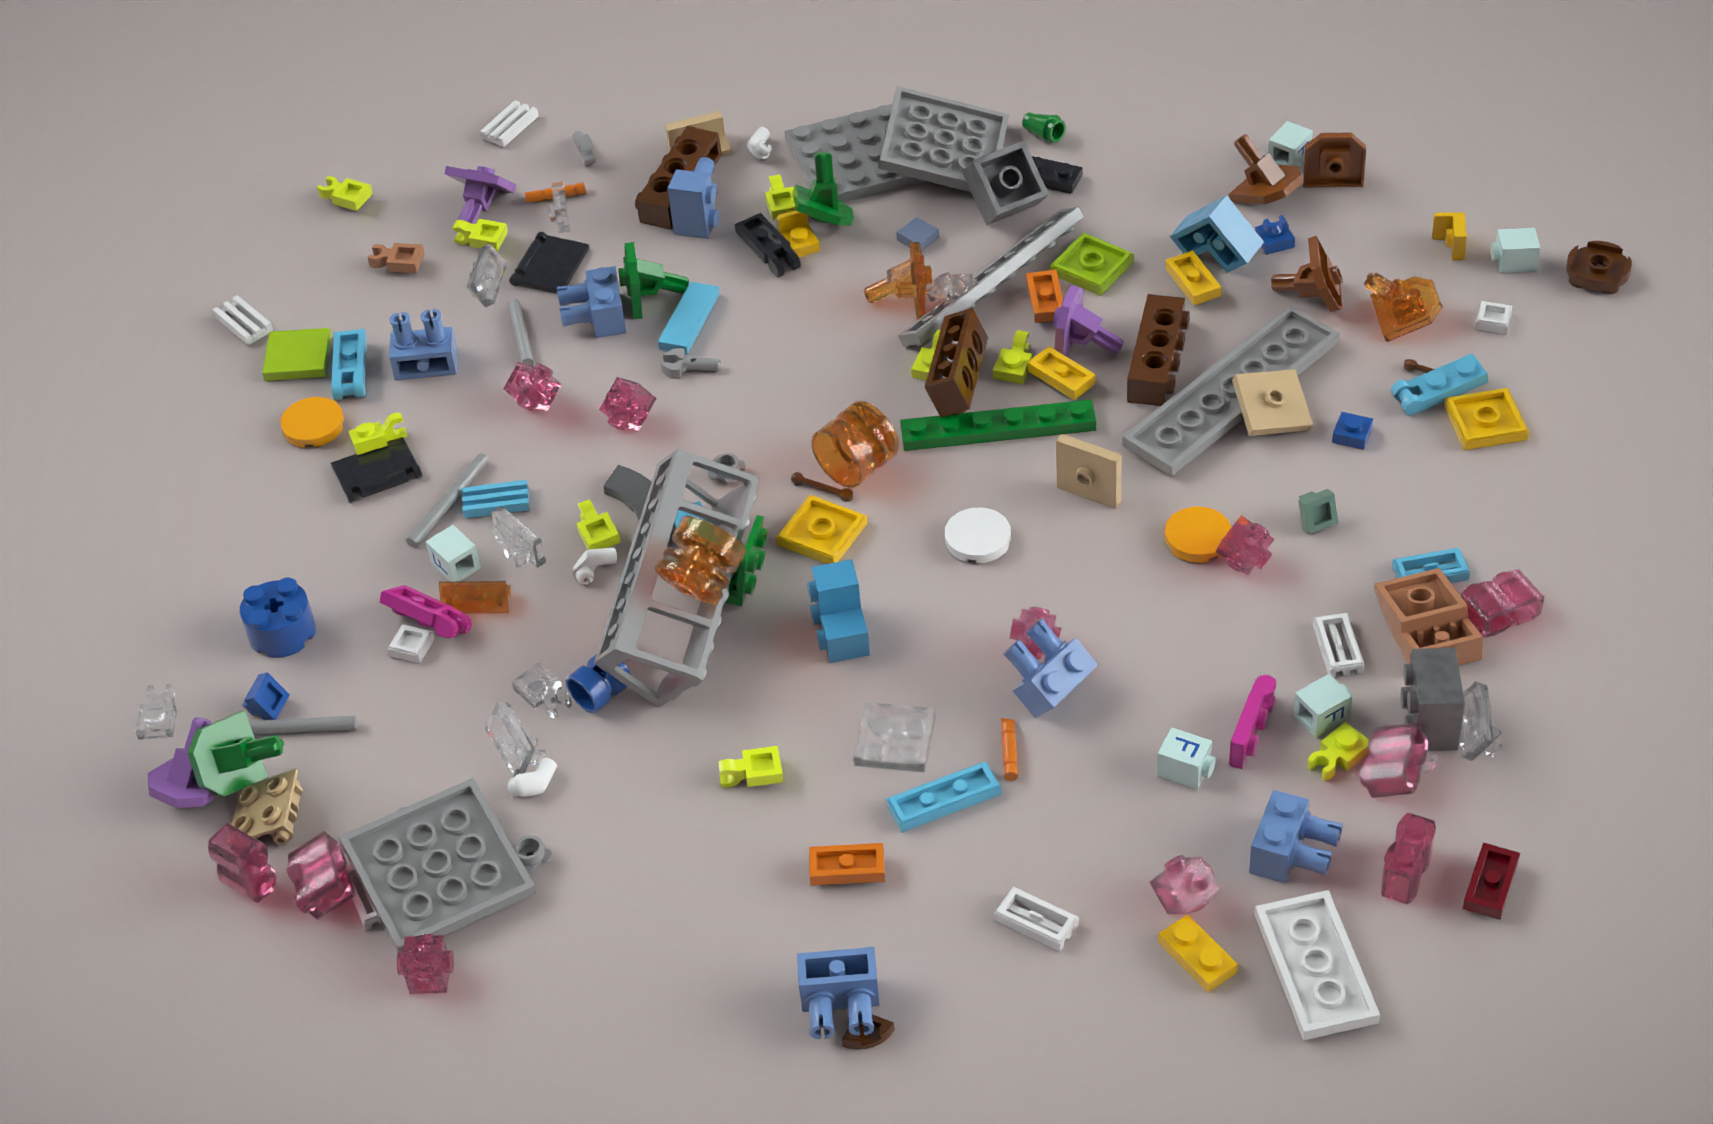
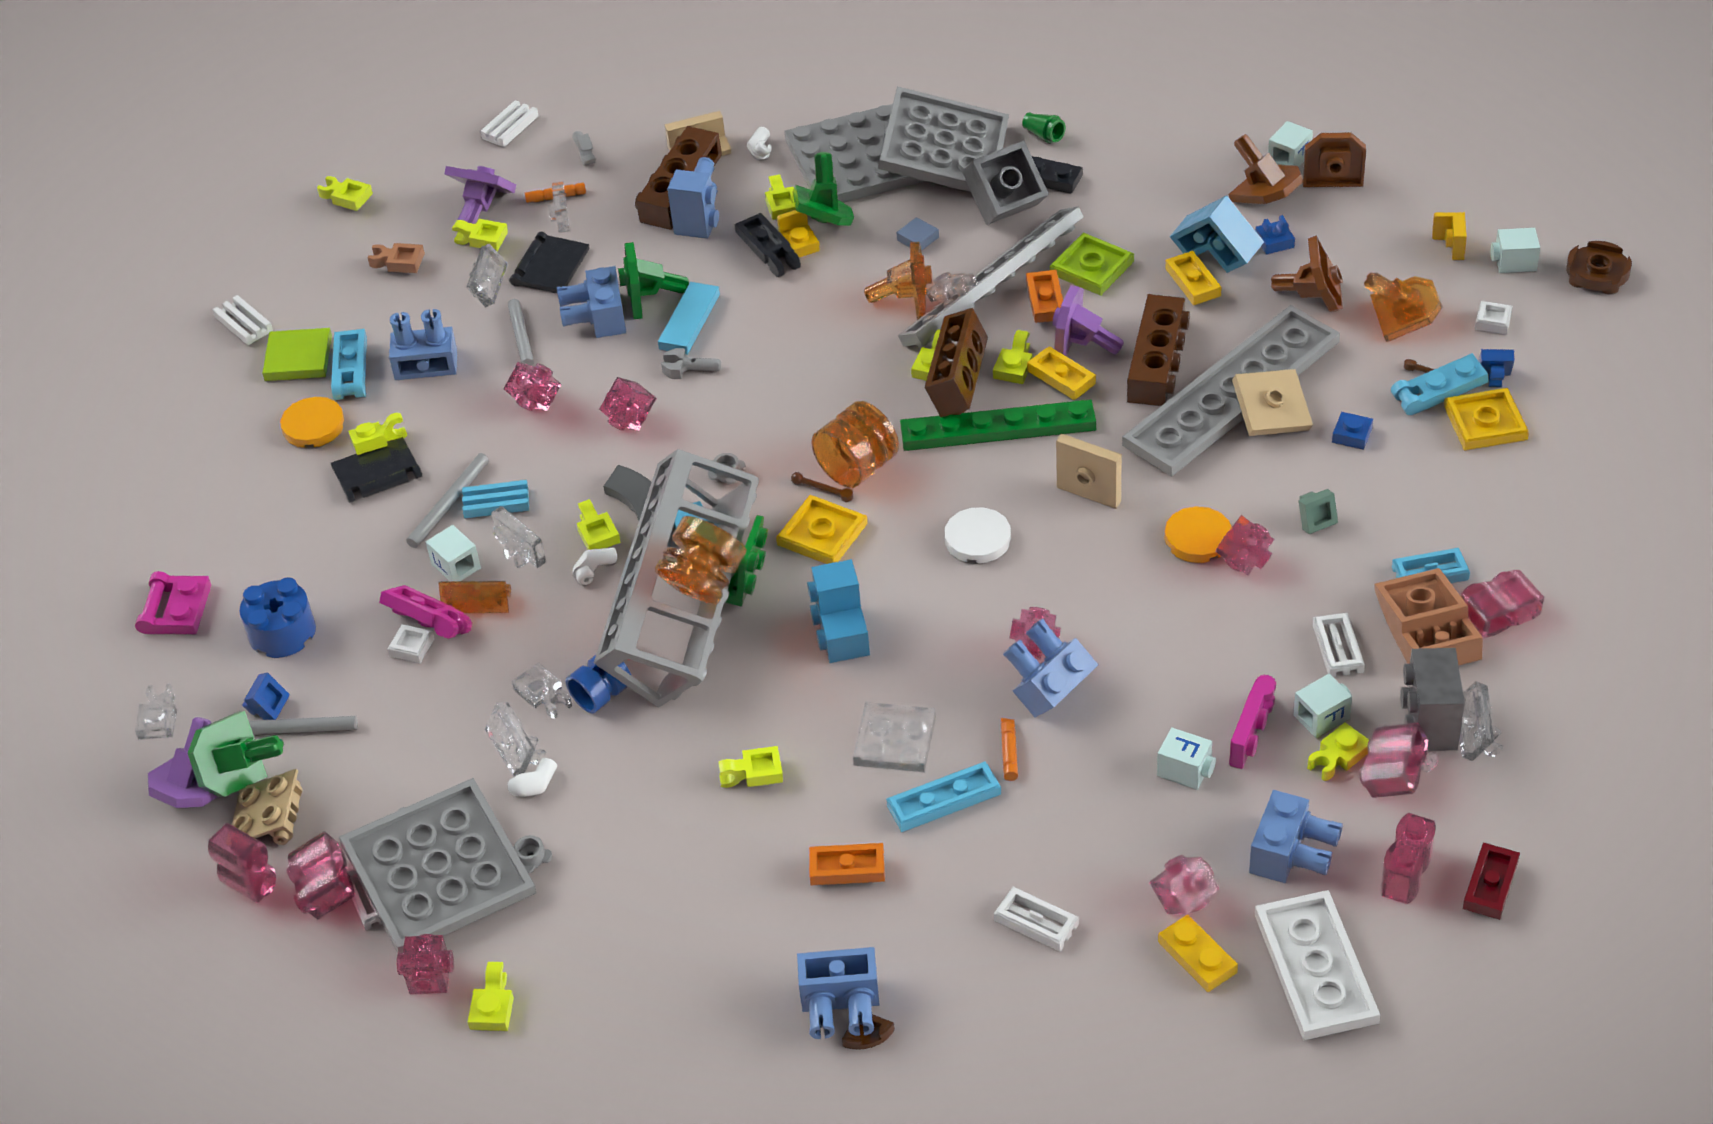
none -> dark pink plate [135,571,211,635]
none -> neon yellow plate [467,961,514,1031]
none -> blue tile [1478,349,1515,387]

